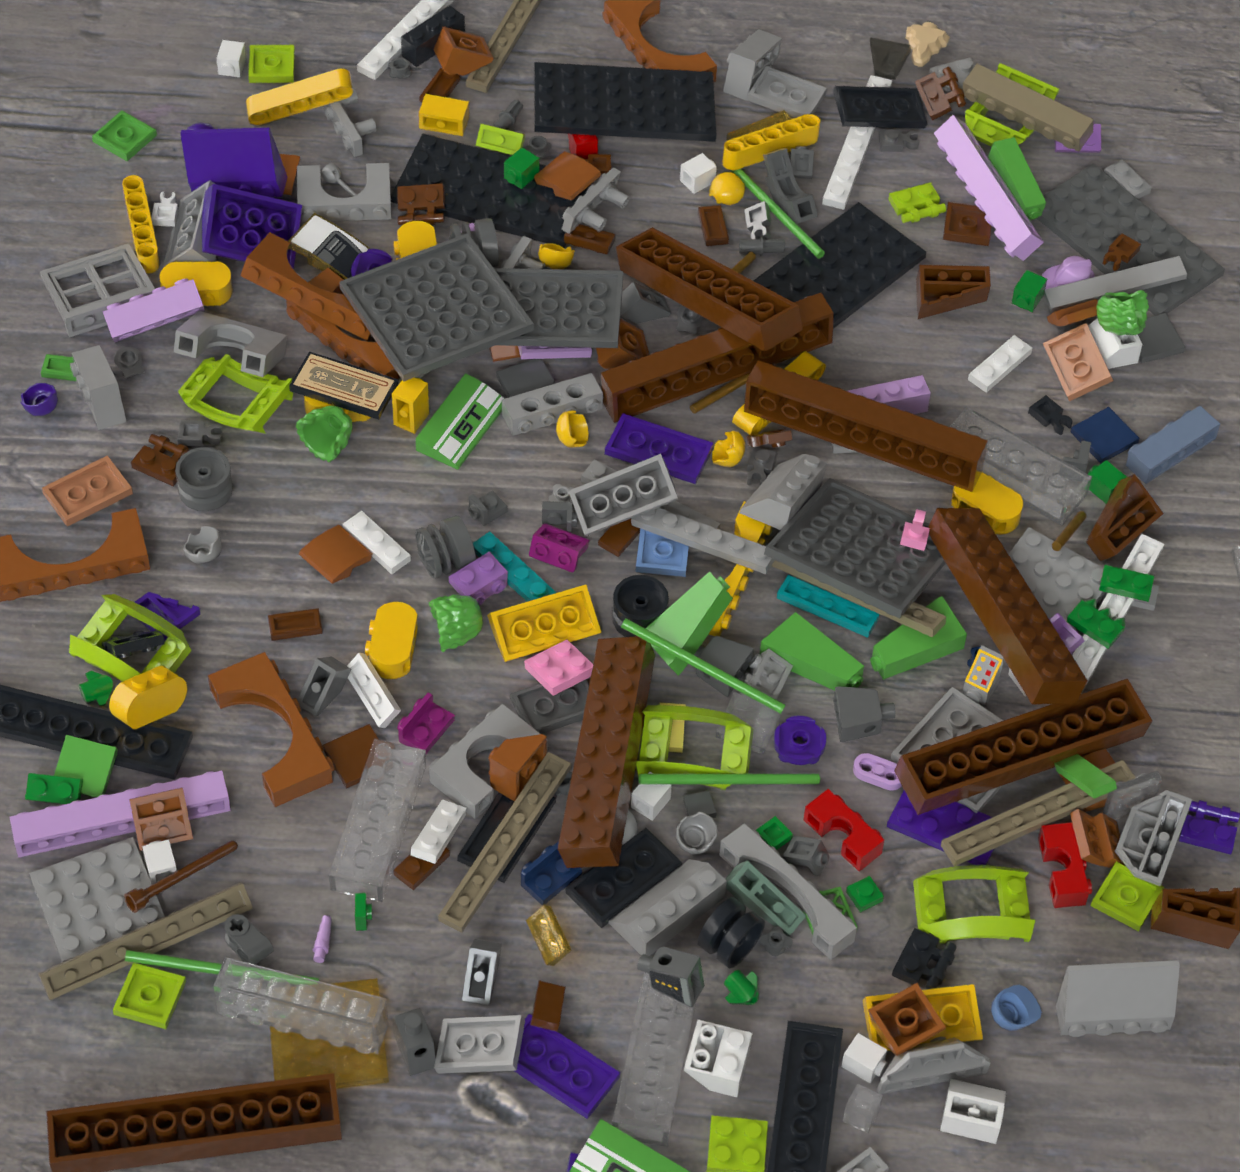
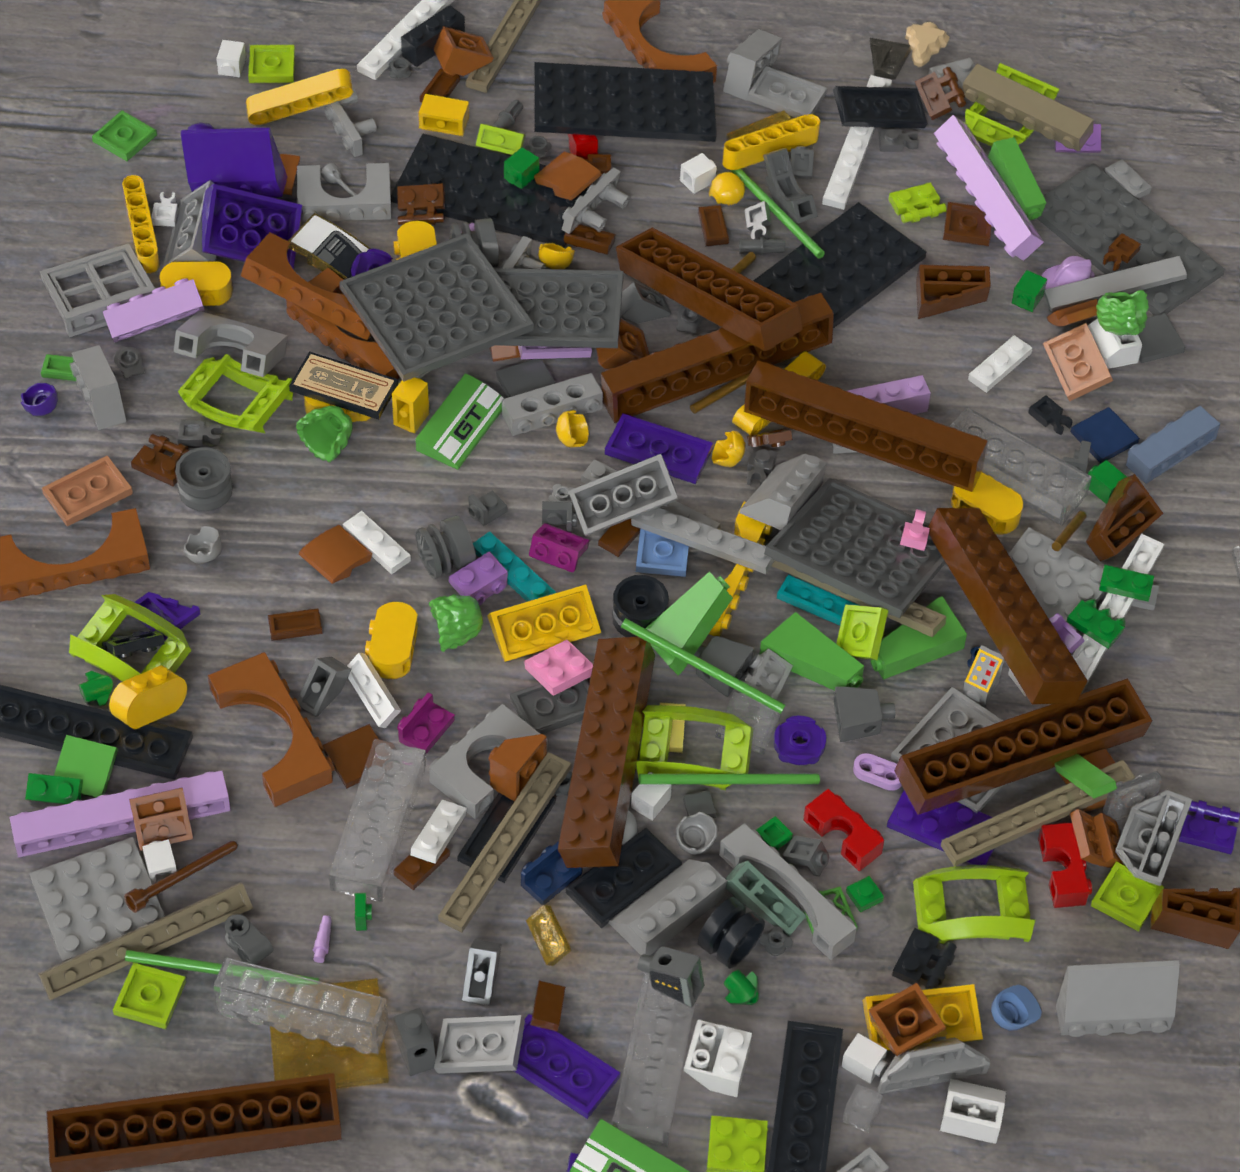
none -> lime plate [836,605,888,660]

